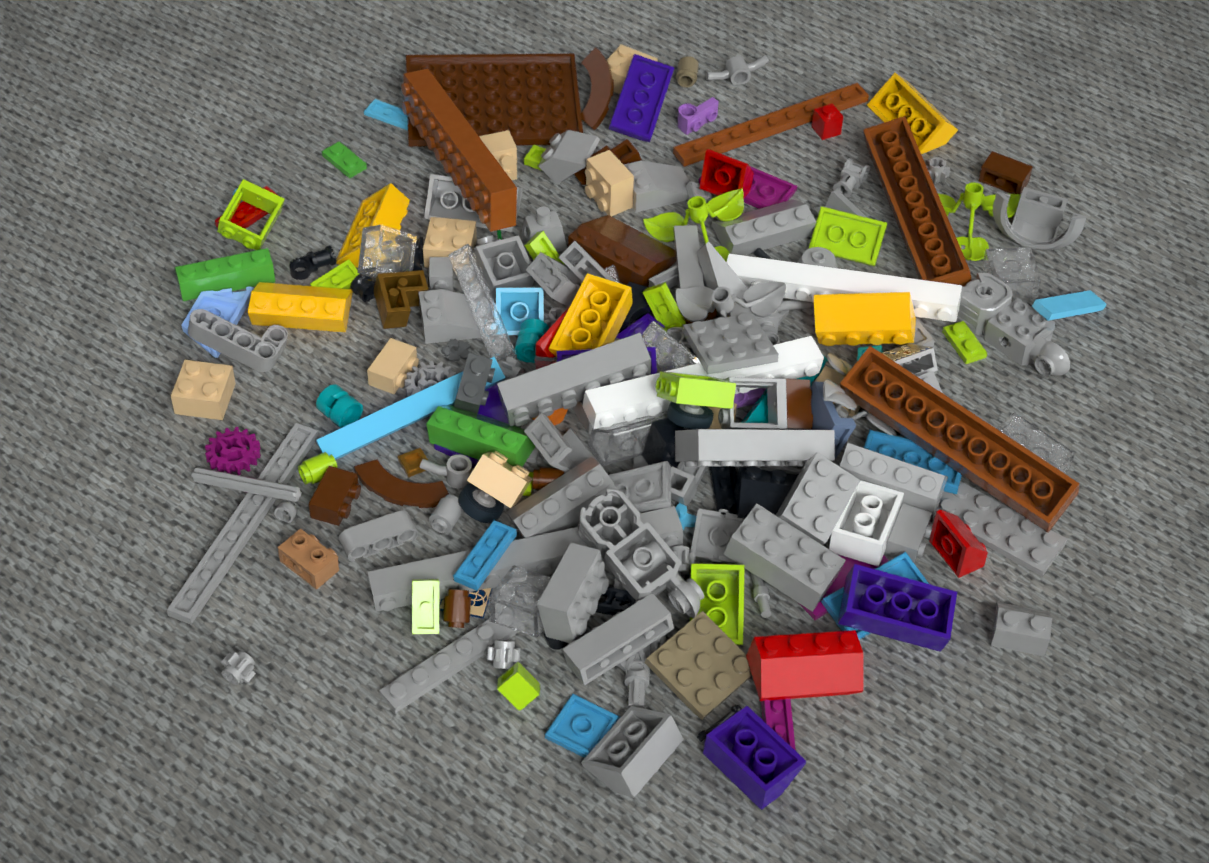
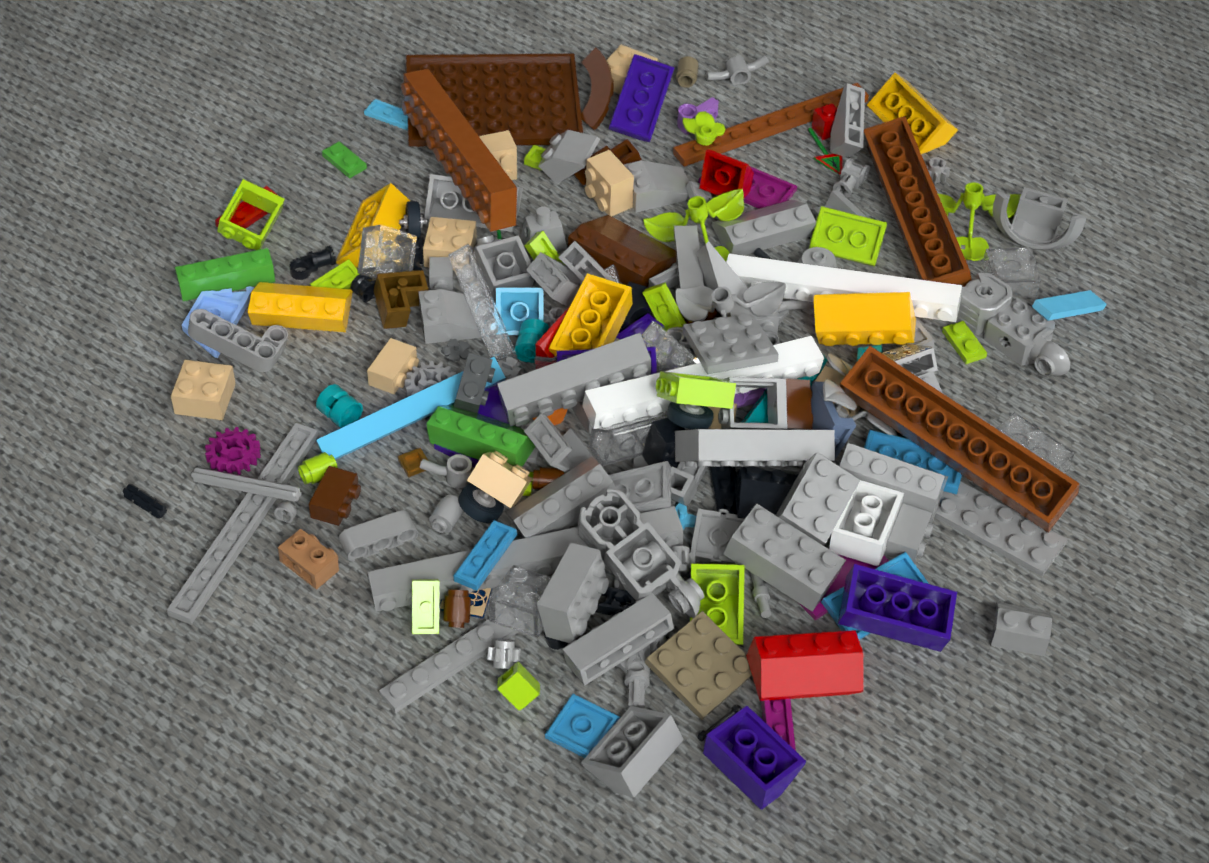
light grey gear [221,651,256,685] -> none
reddish brown tile [354,459,449,508] -> none
red slope [929,509,988,578] -> none
reddish brown brick [979,151,1033,194] -> none
none -> black axle [123,484,167,519]
none -> black wheel [399,201,427,239]
none -> lime plate [682,111,725,145]
none -> green piece [808,128,843,176]
none -> light grey slope [830,84,865,157]

